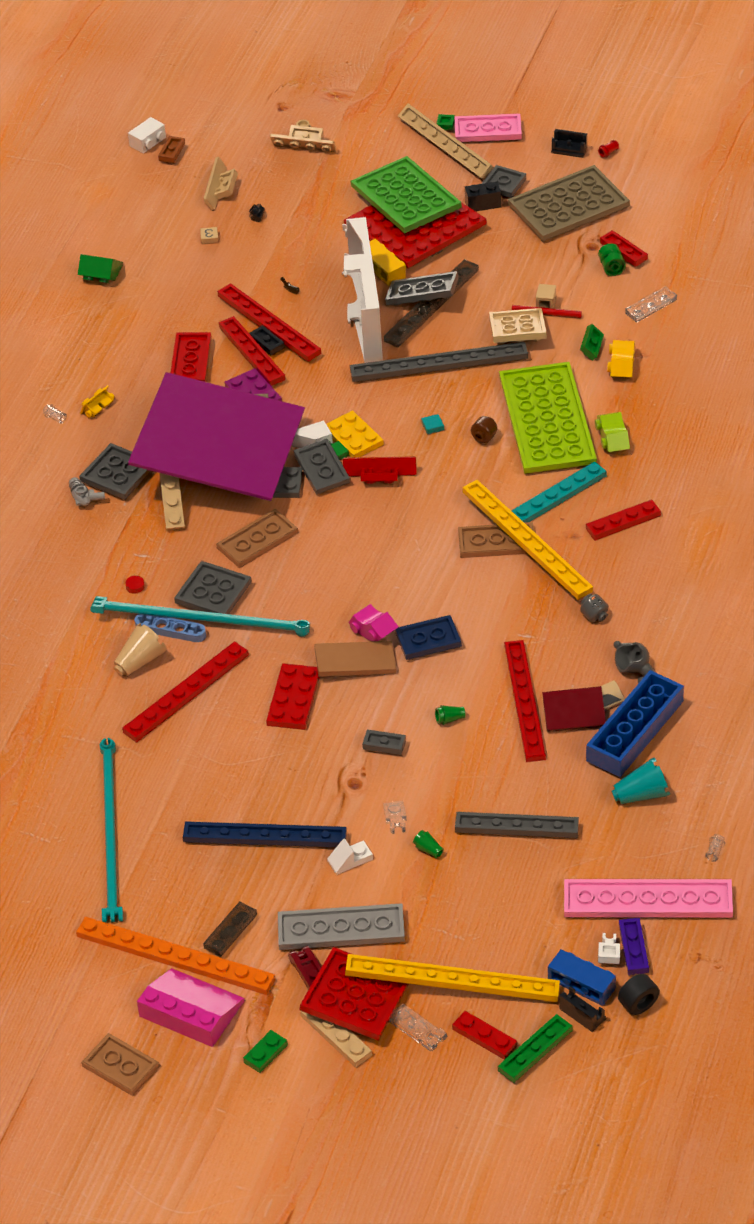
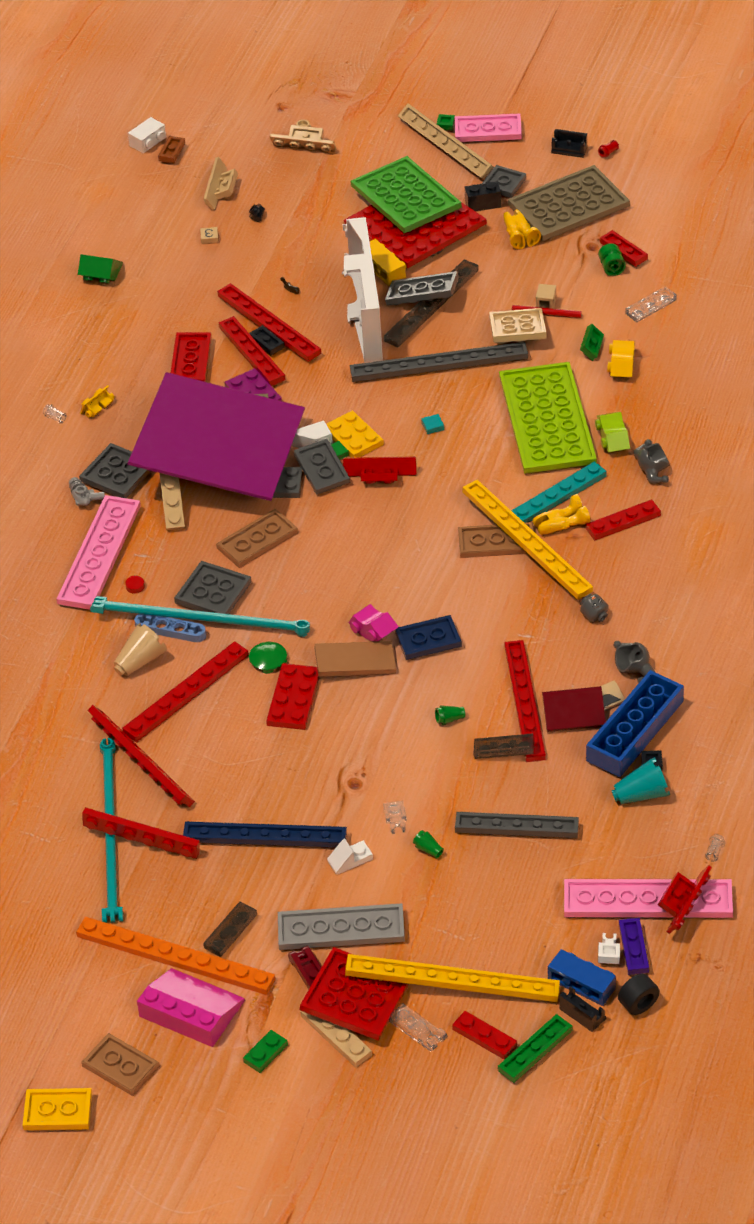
dark grey plate [362,729,406,755] -> none
reddish brown head [471,416,498,443] -> none
none -> yellow plate [22,1088,92,1130]
none -> bright pink plate [57,495,141,610]
none -> red plate [82,807,200,859]
none -> red plate [87,705,195,807]
none -> green dish [249,641,288,674]
none -> clear smoke plate [473,734,535,759]
none -> yellow piece [503,209,541,249]
none -> yellow piece [533,494,590,535]
none -> dark grey piece [634,439,670,484]
none -> black plate [641,750,663,771]
none -> red bracket [657,865,712,934]

